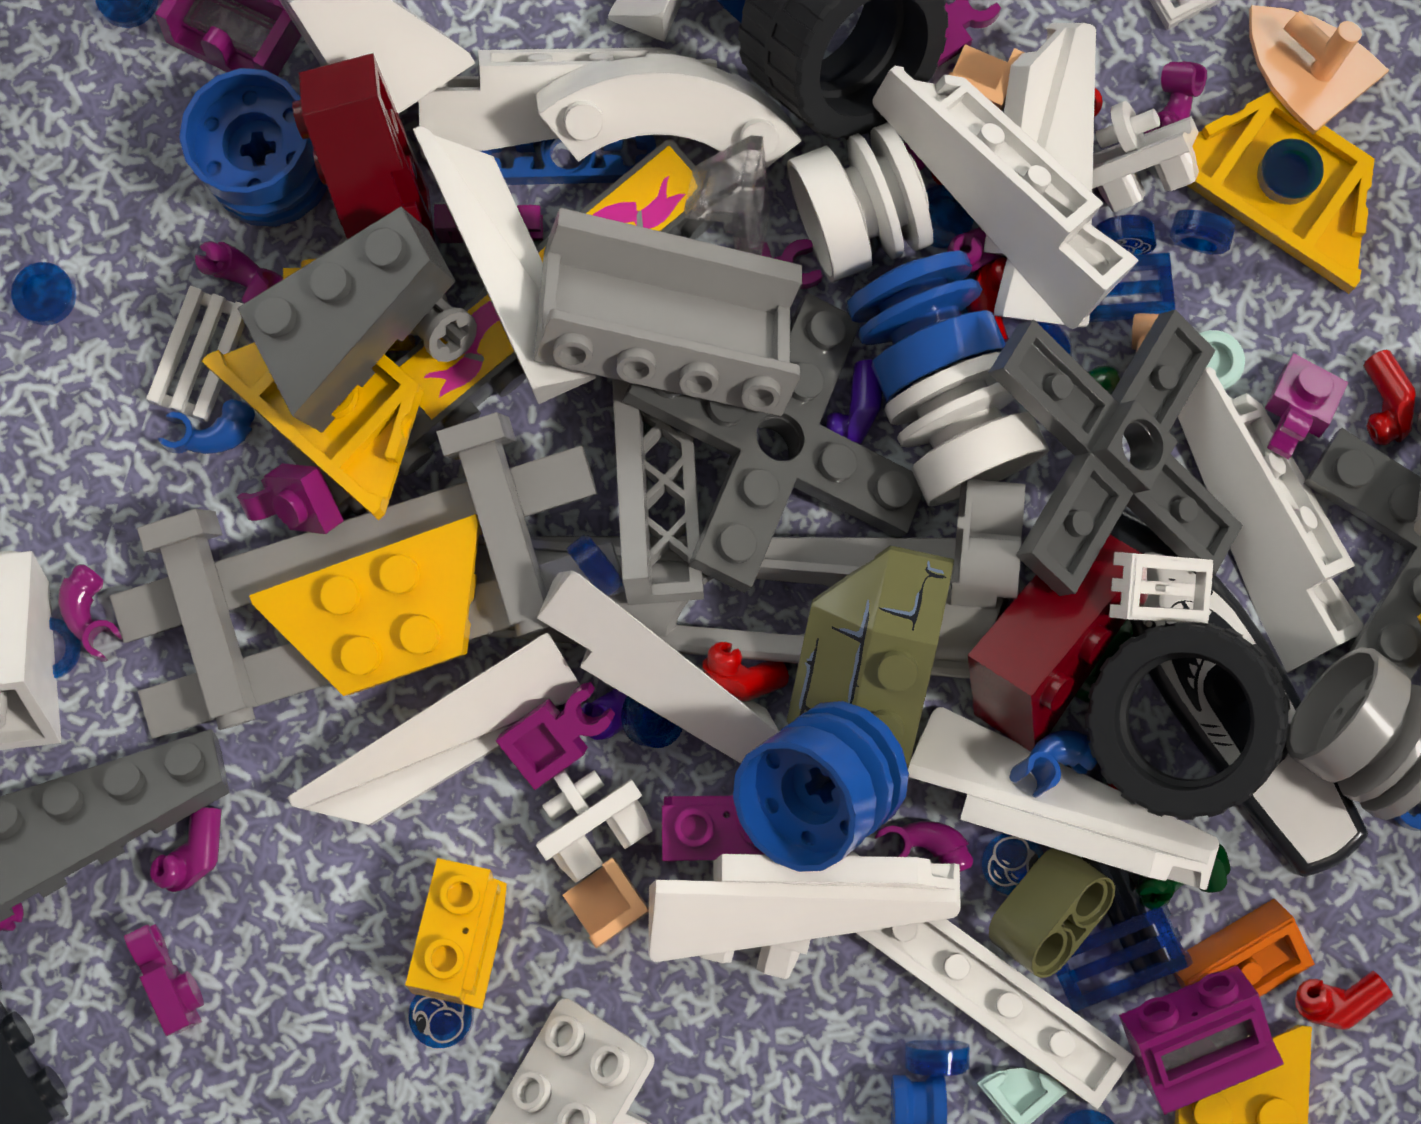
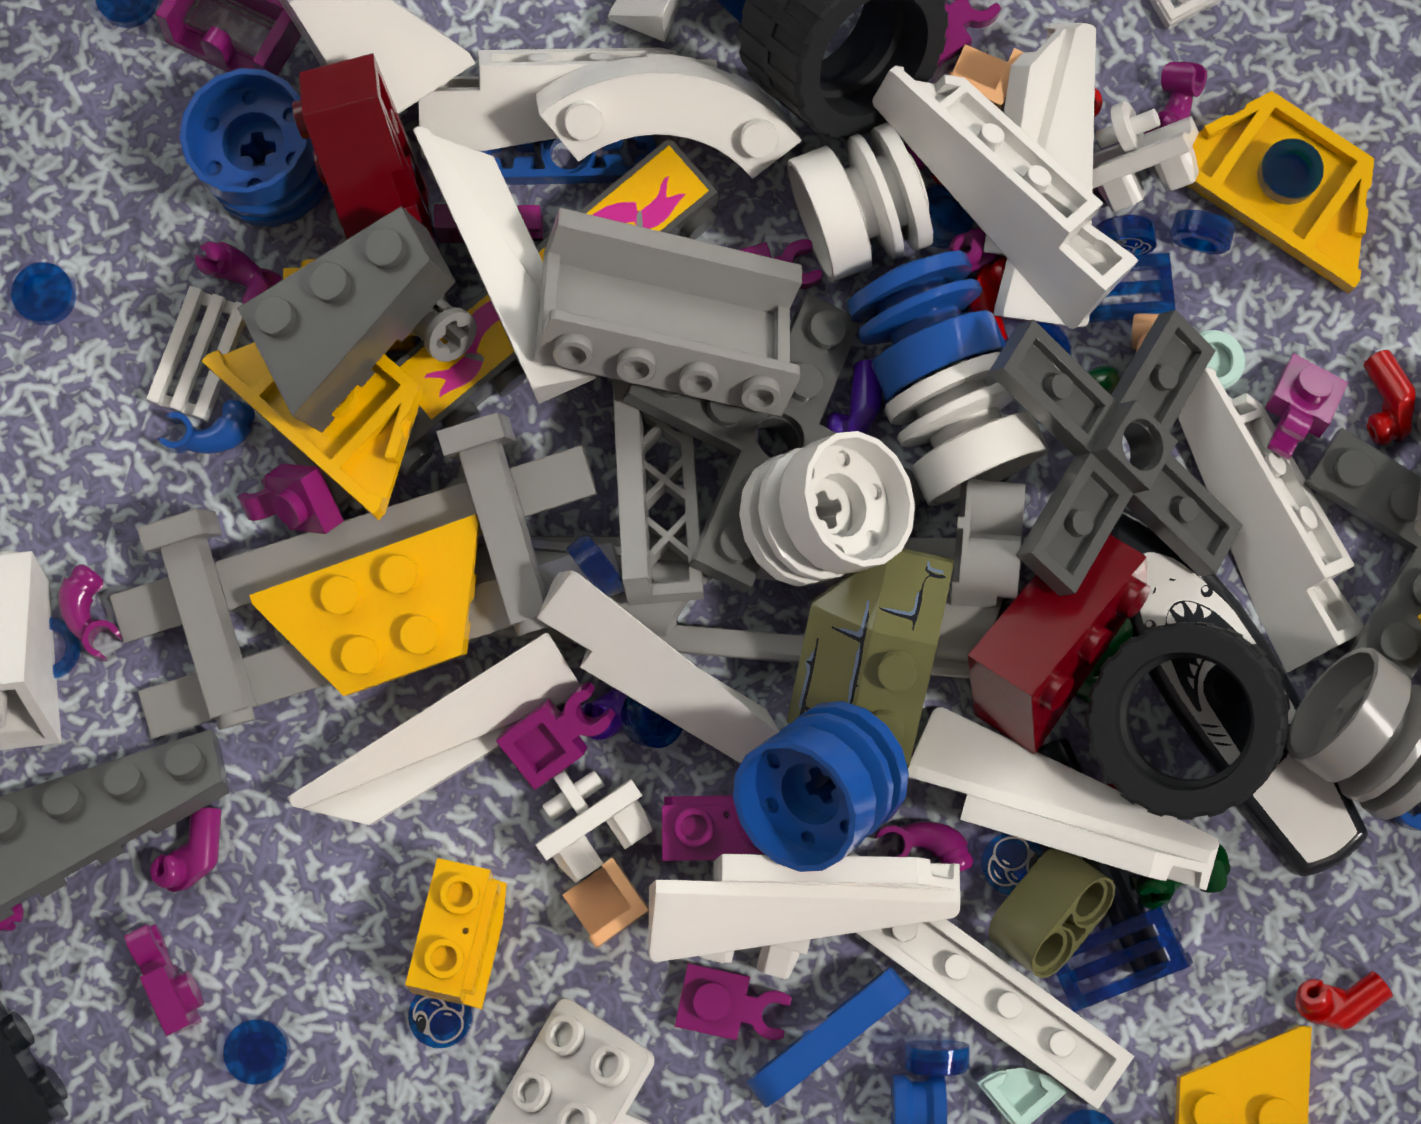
clear slope [684,135,771,256] -> none
red arm [702,642,789,702] -> none
blue arm [1009,730,1097,798] -> none
white tile [1109,552,1213,623] -> none
magenta window [1119,965,1284,1115] -> none
orange slope [1169,899,1315,997] -> none
light nougat shield [1249,5,1389,135] -> none
none -> clear blue tile [223,1019,291,1085]
none -> magenta plate [674,963,792,1040]
none -> white wheel [739,431,915,587]
none -> blue beam [745,966,911,1108]

